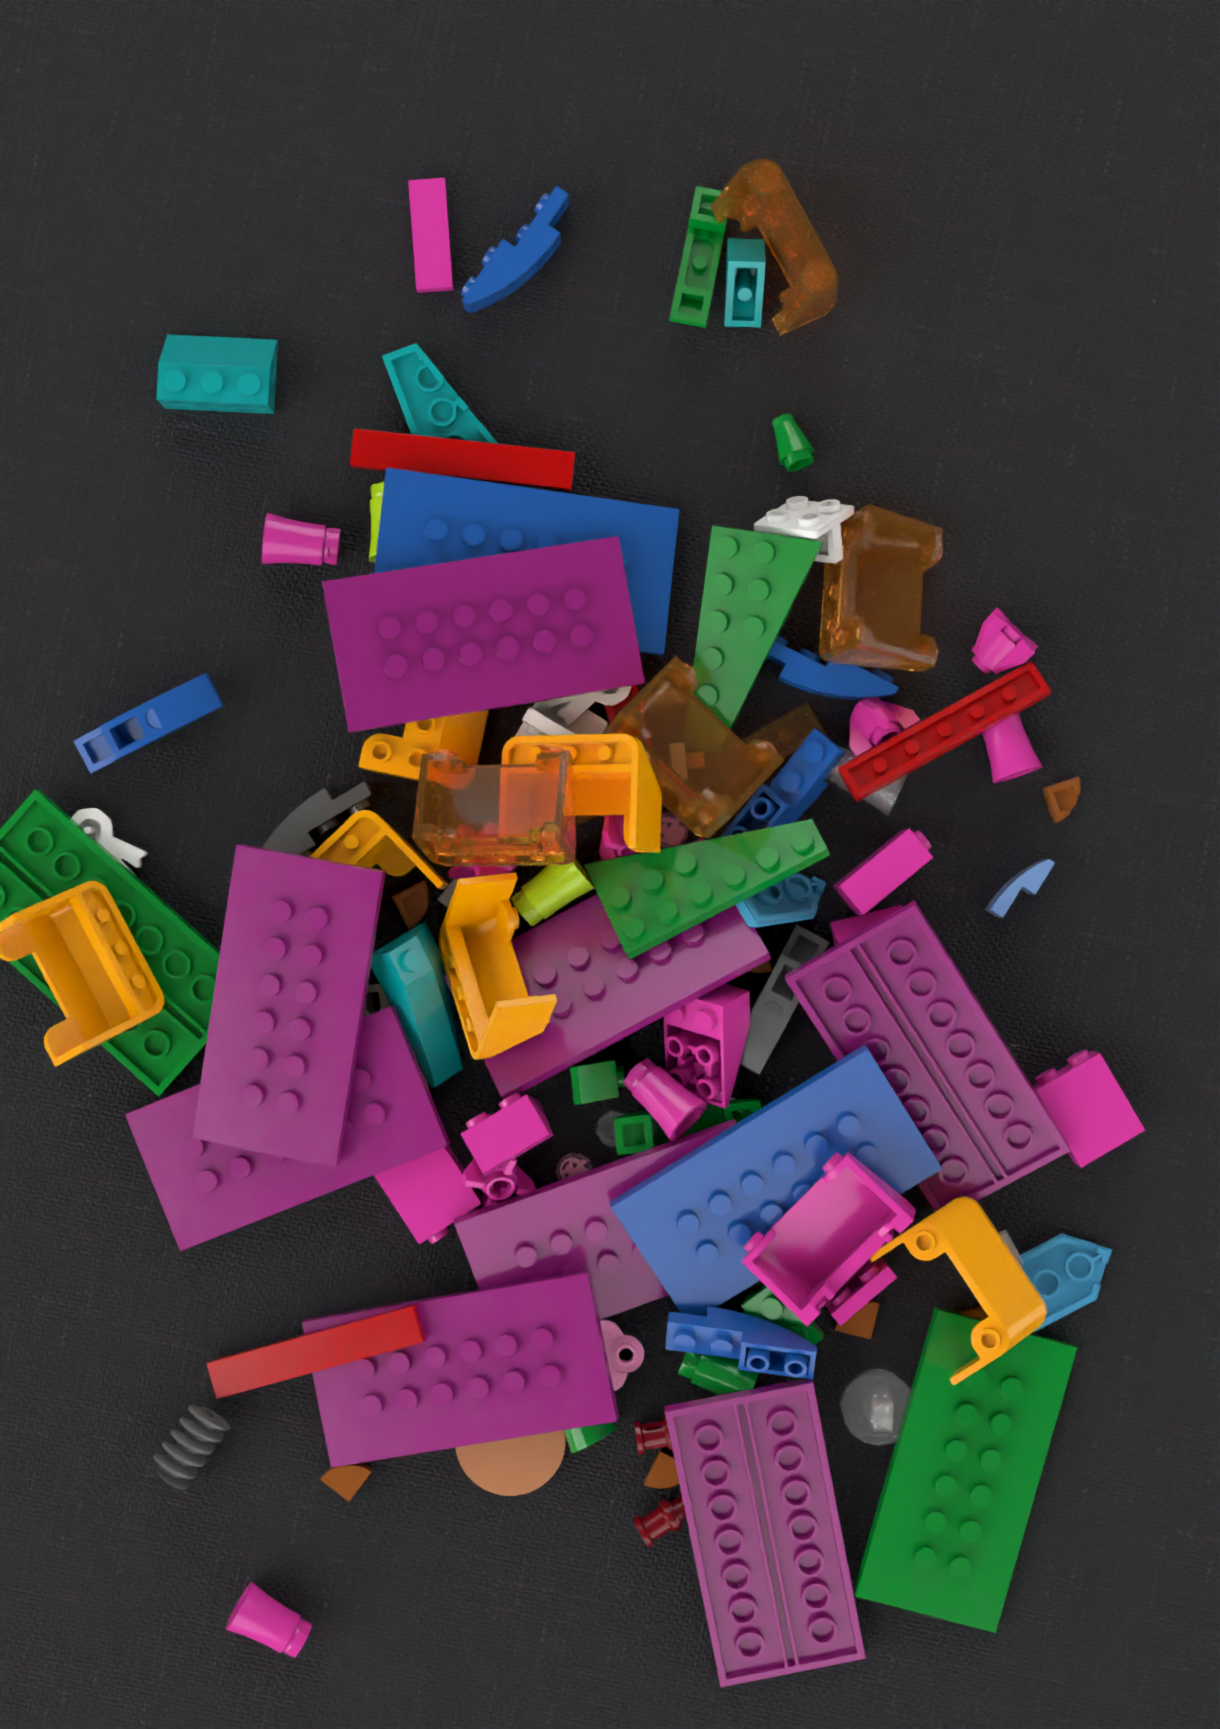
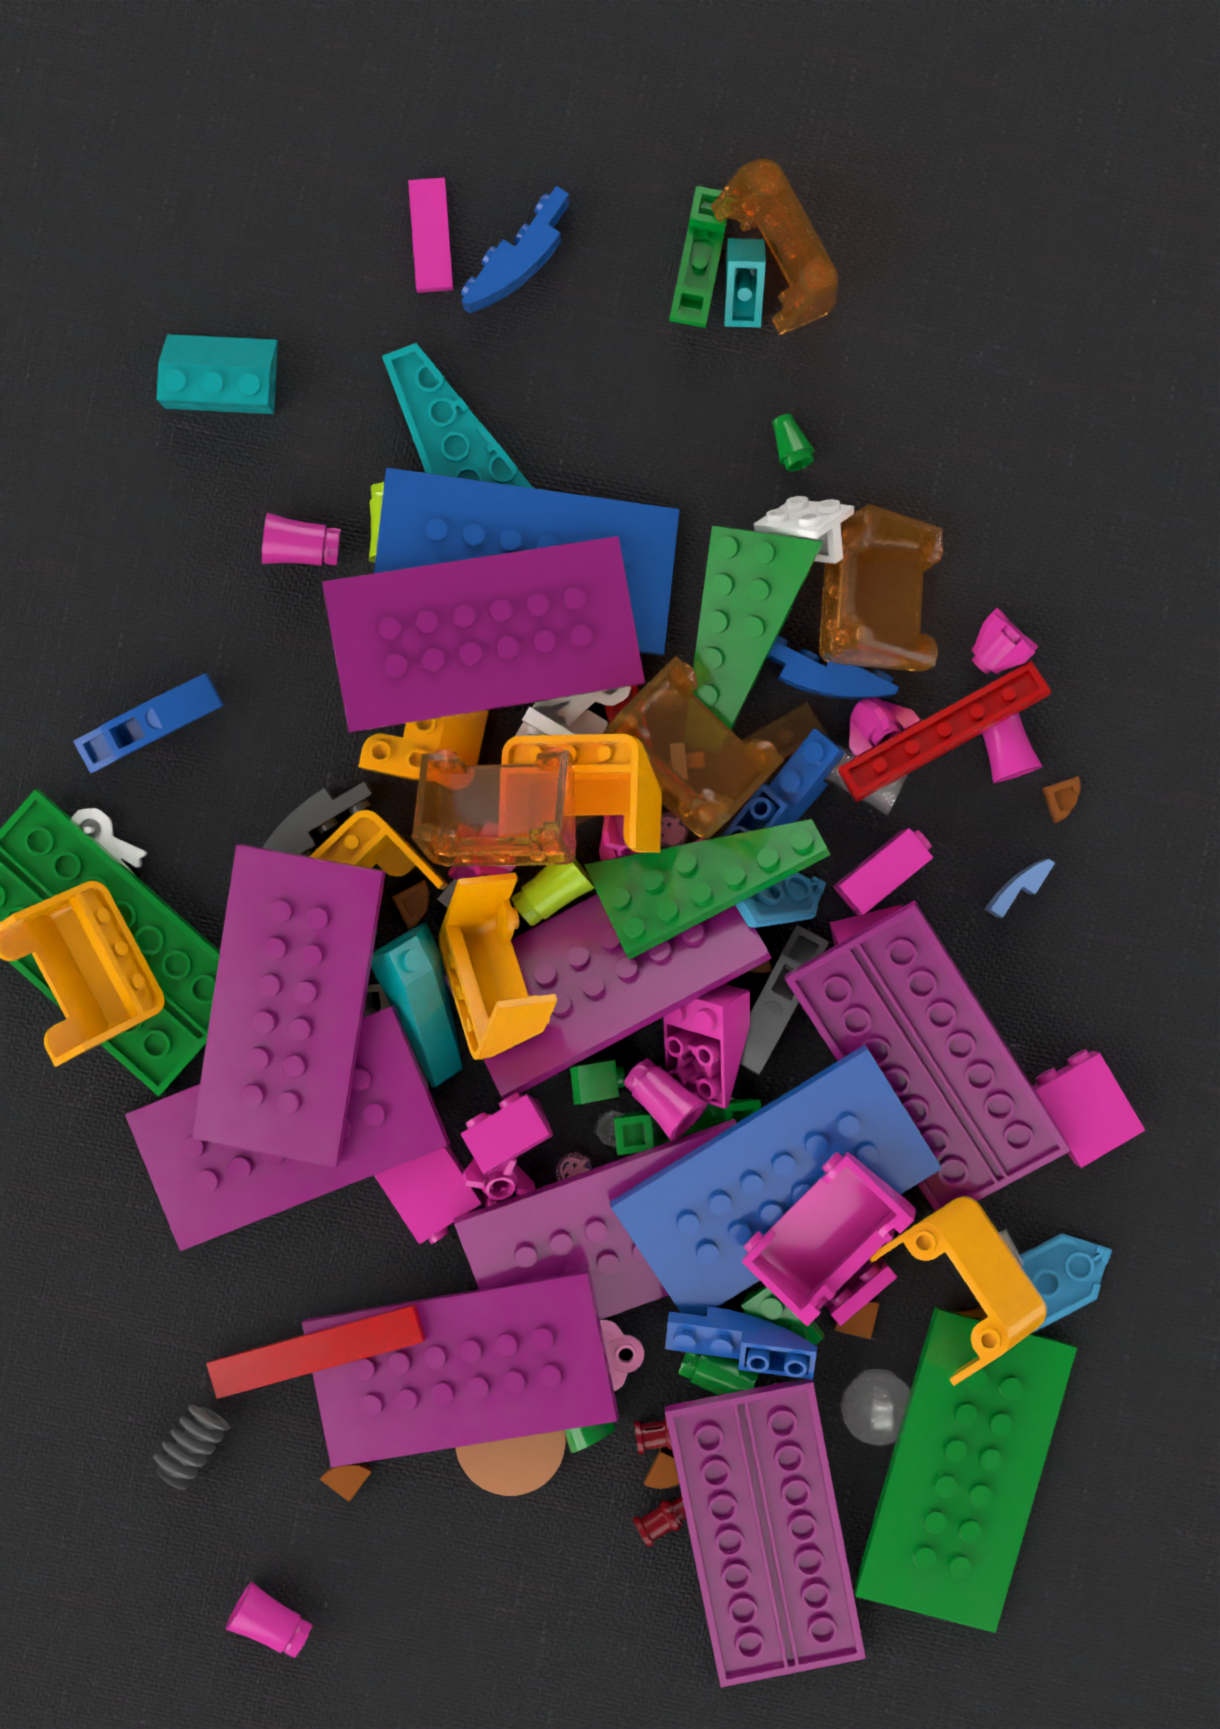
red tile [350,428,575,491] -> none

